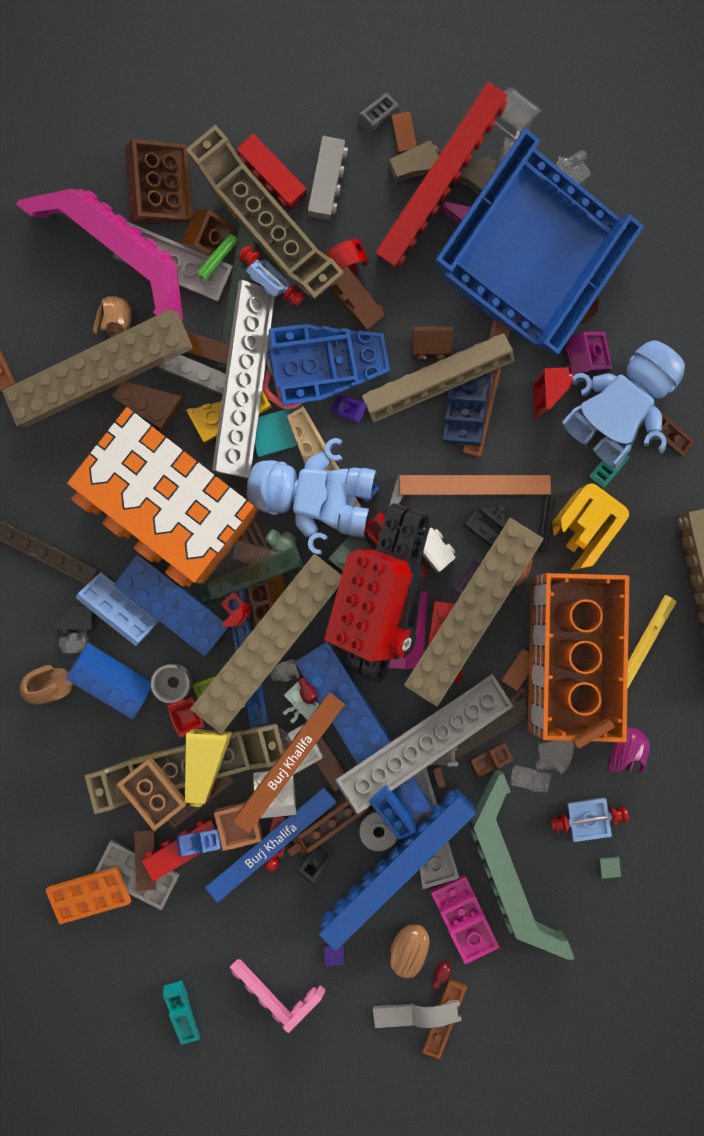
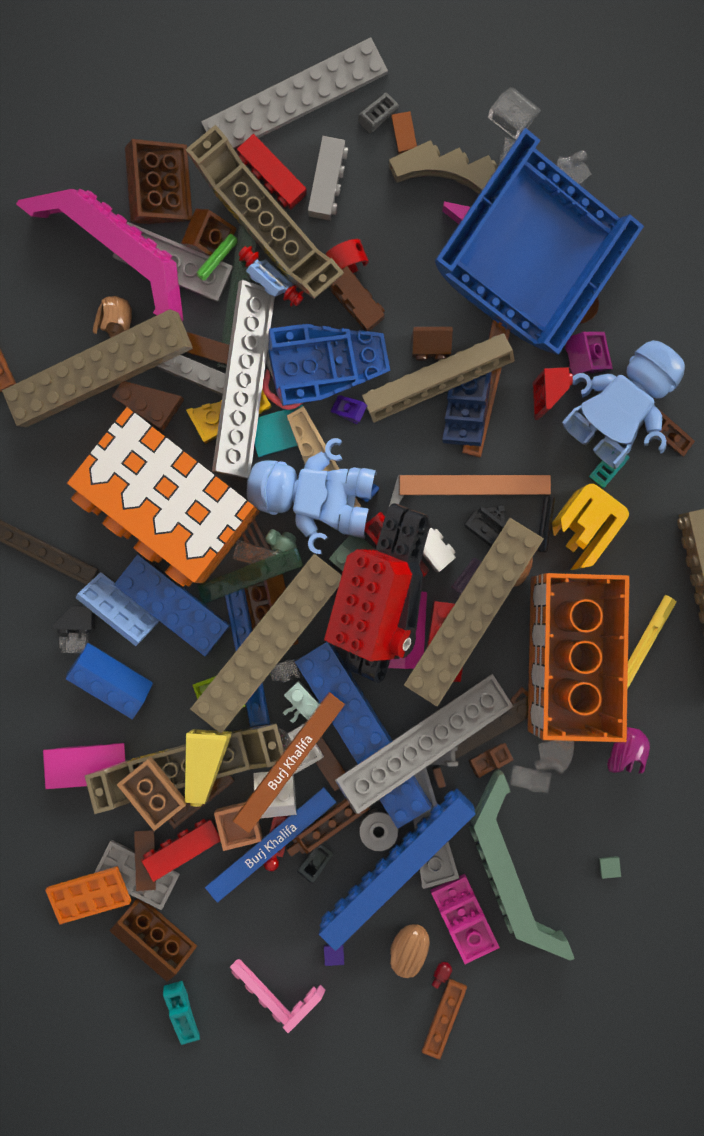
medium nougat hair [20,665,73,705] -> none
light grey piece [151,663,192,703] -> none
red piece [167,697,204,738] -> none
blue slope [176,829,221,856] -> none
red piece [221,592,251,628] -> none
dark red cylinder [298,677,317,704] -> none
blue slope [369,785,416,840] -> none
light grey piece [373,1000,462,1028] -> none
red brick [376,81,508,268] -> none
dark orange tile [501,648,529,691] -> none
light blue plate [550,797,629,842] -> none
dark orange tile [571,719,615,749] -> none
none -> dark pink slope [43,743,125,789]
none -> reddish brown slope [109,898,197,982]
none -> light grey plate [201,37,388,150]

